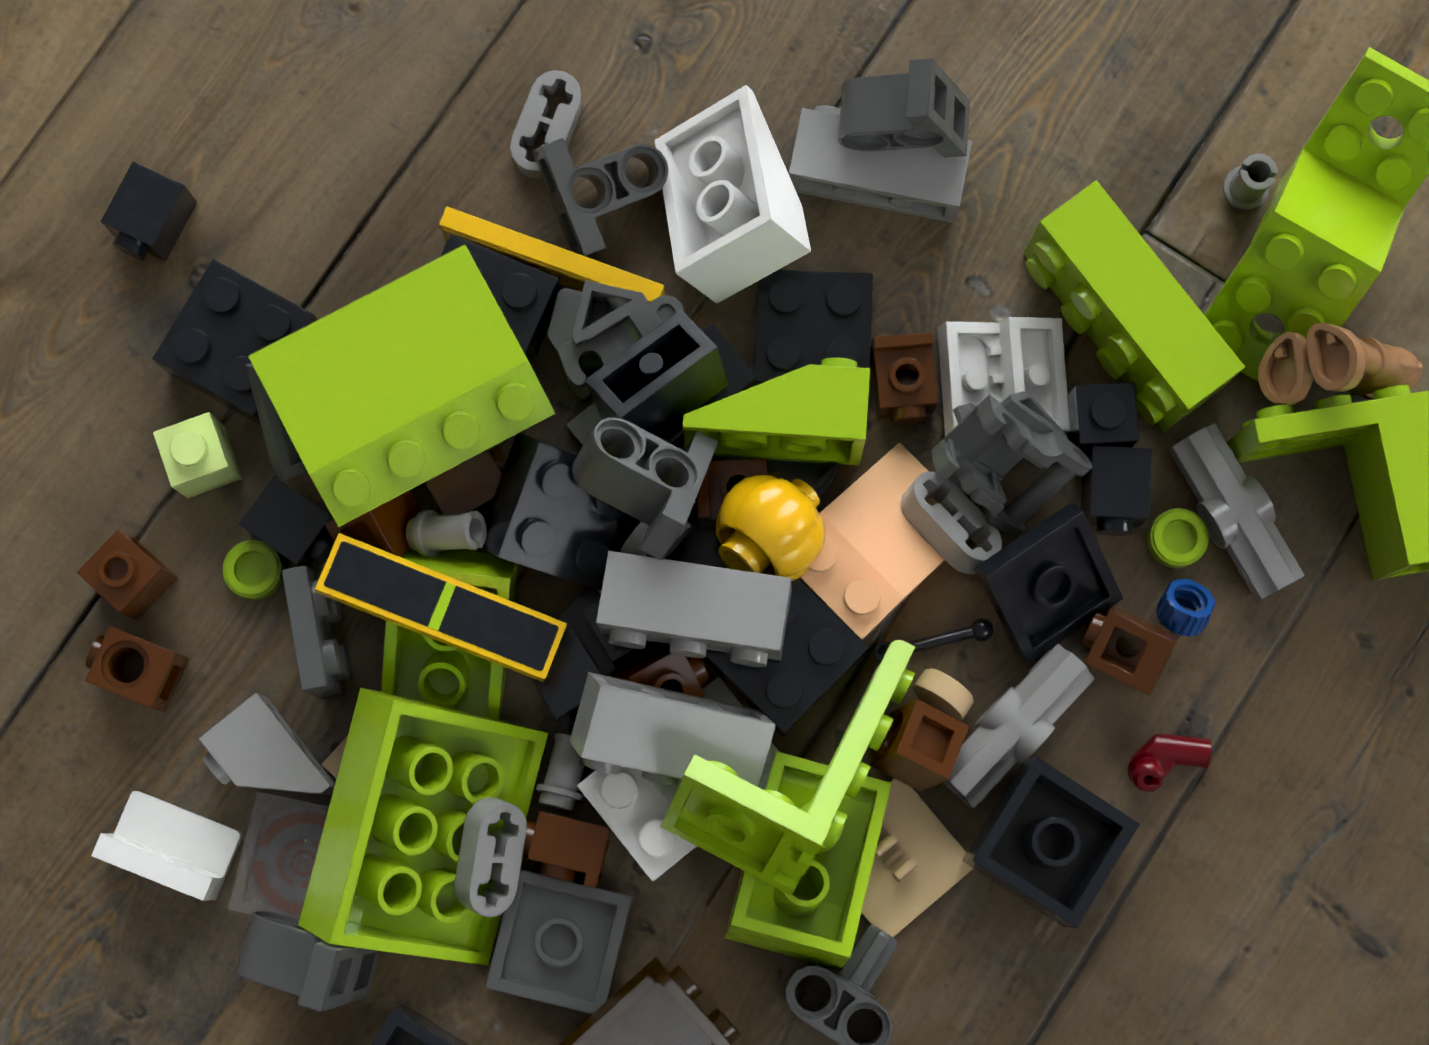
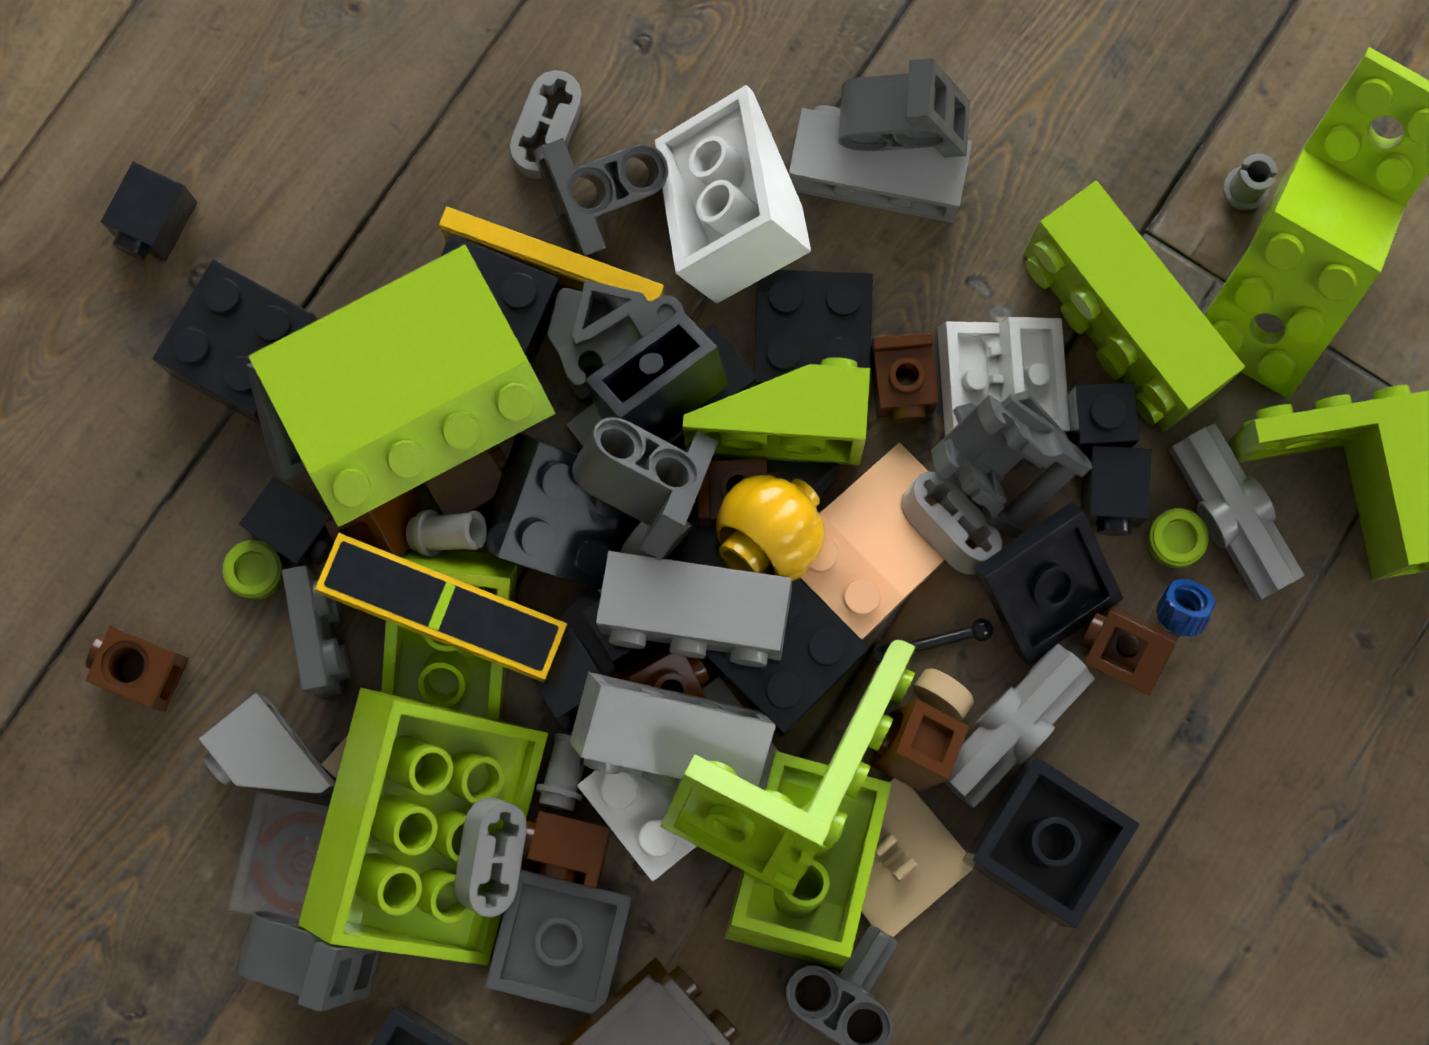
reddish brown brick [76,529,178,620] -> none
white panel [91,791,242,901] -> none
yellowish green brick [153,412,243,499] -> none
dark red arm [1128,733,1212,792] -> none
medium nougat piece [1258,323,1423,405] -> none

